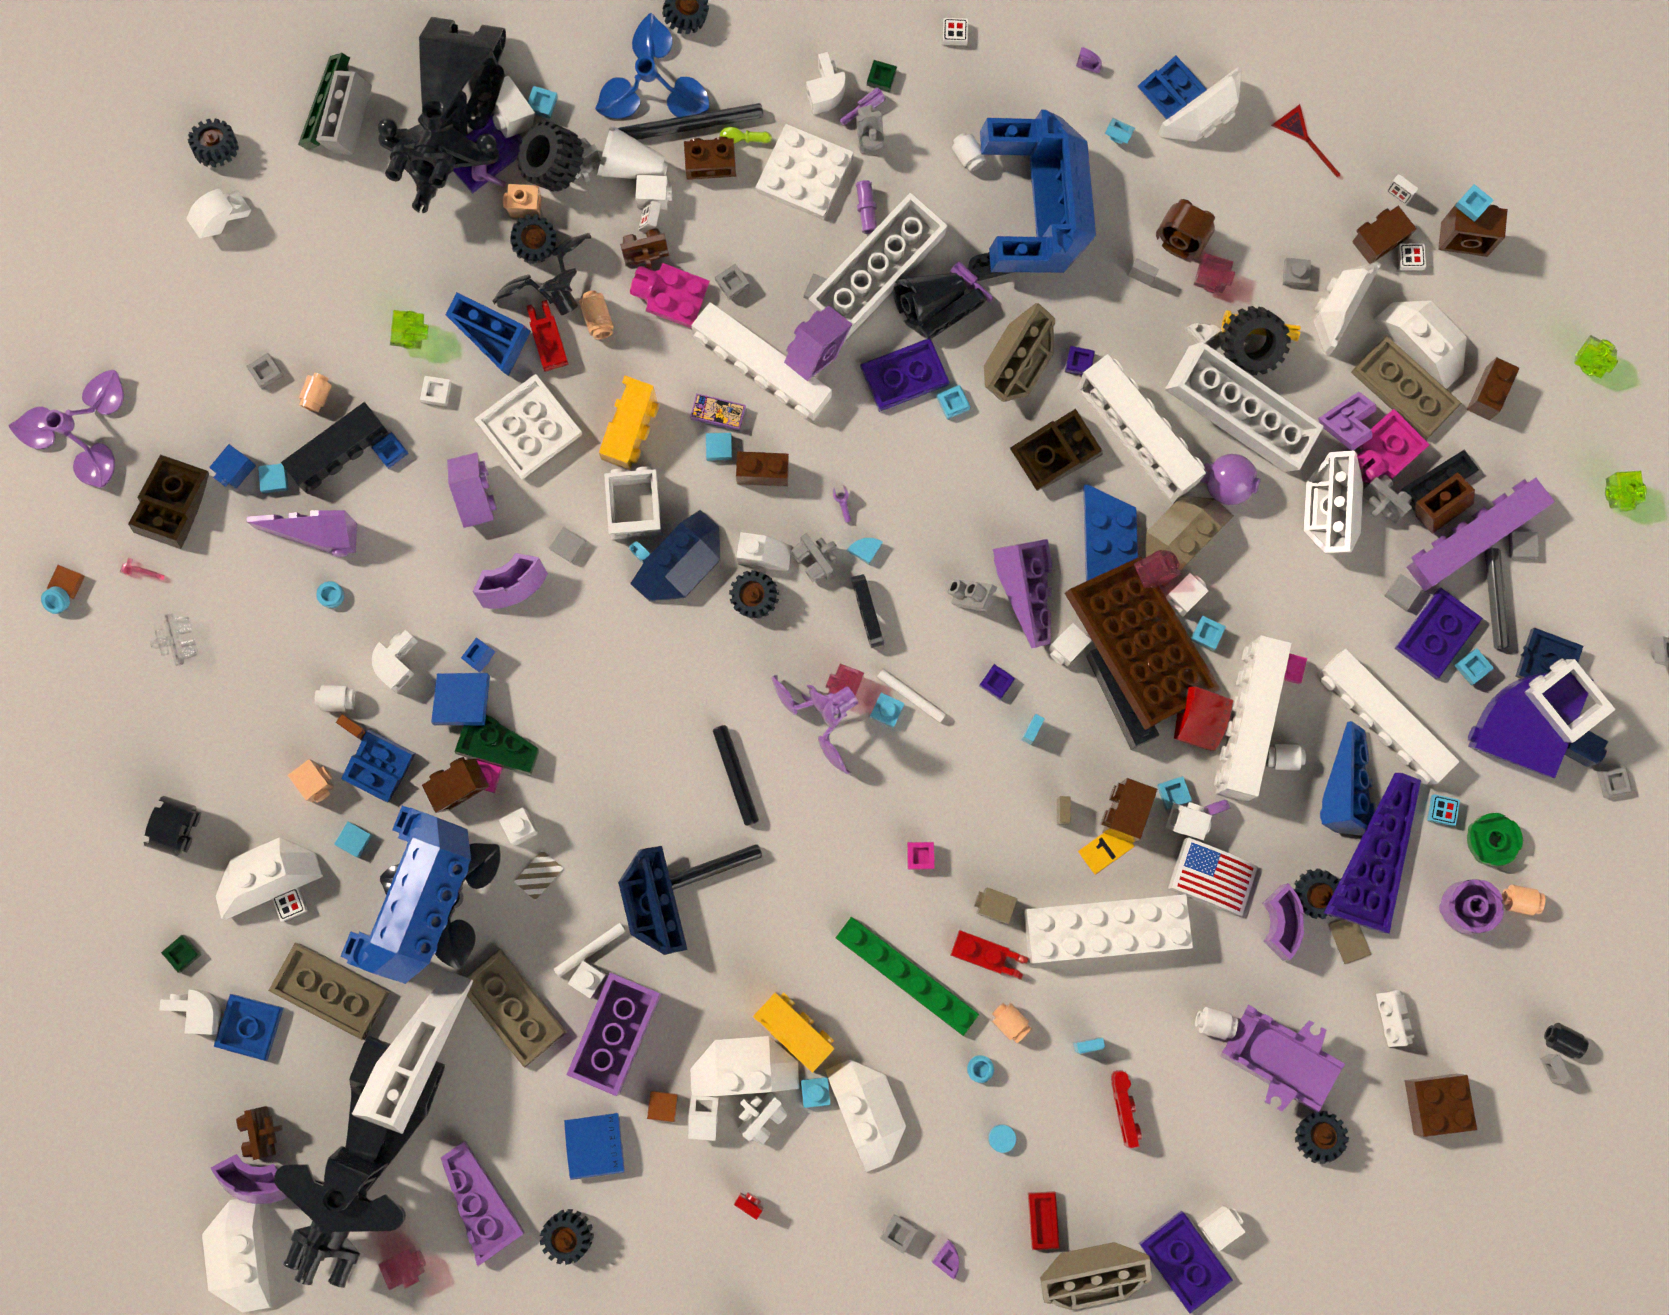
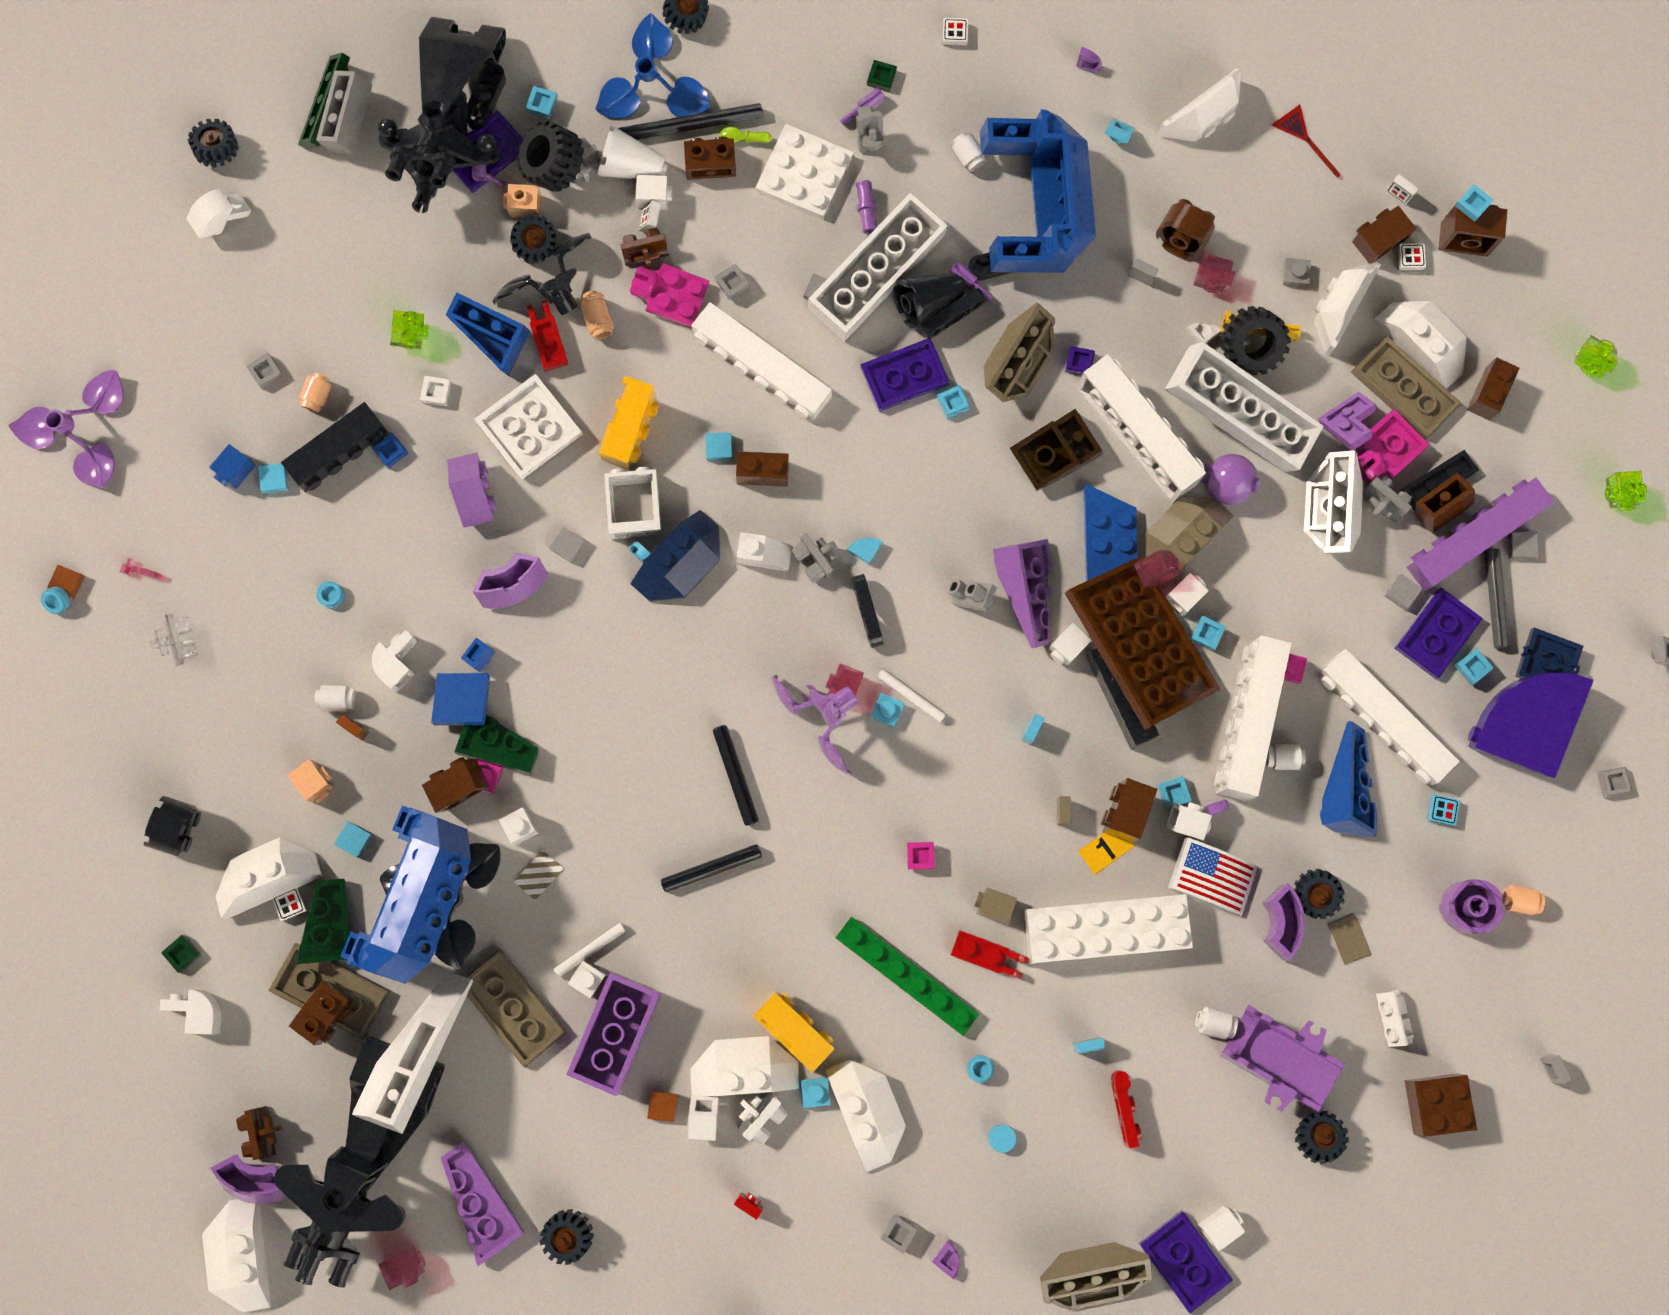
dark brown slope [128,454,209,549] -> none
blue tile [214,994,284,1061] -> none
medium lavender wedge [247,510,357,557] -> none
blue slope [341,730,416,803] -> none
white slope [493,76,535,138] -> none
blue slope [564,1113,625,1180] -> none
dark blue wedge [618,846,688,955] -> none
tile [690,393,746,431] -> none
black wheel [729,570,779,619] -> none
medium lavender brick [784,306,852,381] -> none
white brick [806,52,845,115] -> none
medium lavender hand [833,485,851,523] -> none
dark purple tile [979,664,1016,700] -> none
light nougat brick [992,1003,1032,1043] -> none
red tile [1028,1191,1060,1250] -> none
blue slope [1137,55,1207,120] -> none
red slope [1174,687,1233,751] -> none
dark purple wing [1324,773,1421,934] -> none
green plate [1467,813,1523,866] -> none
white window [1524,659,1616,743] -> none
black brick [1544,1023,1589,1059] -> none
dark blue brick [1565,731,1608,767] -> none
none -> reddish brown brick [288,981,354,1046]
none -> dark green wing [295,878,349,965]

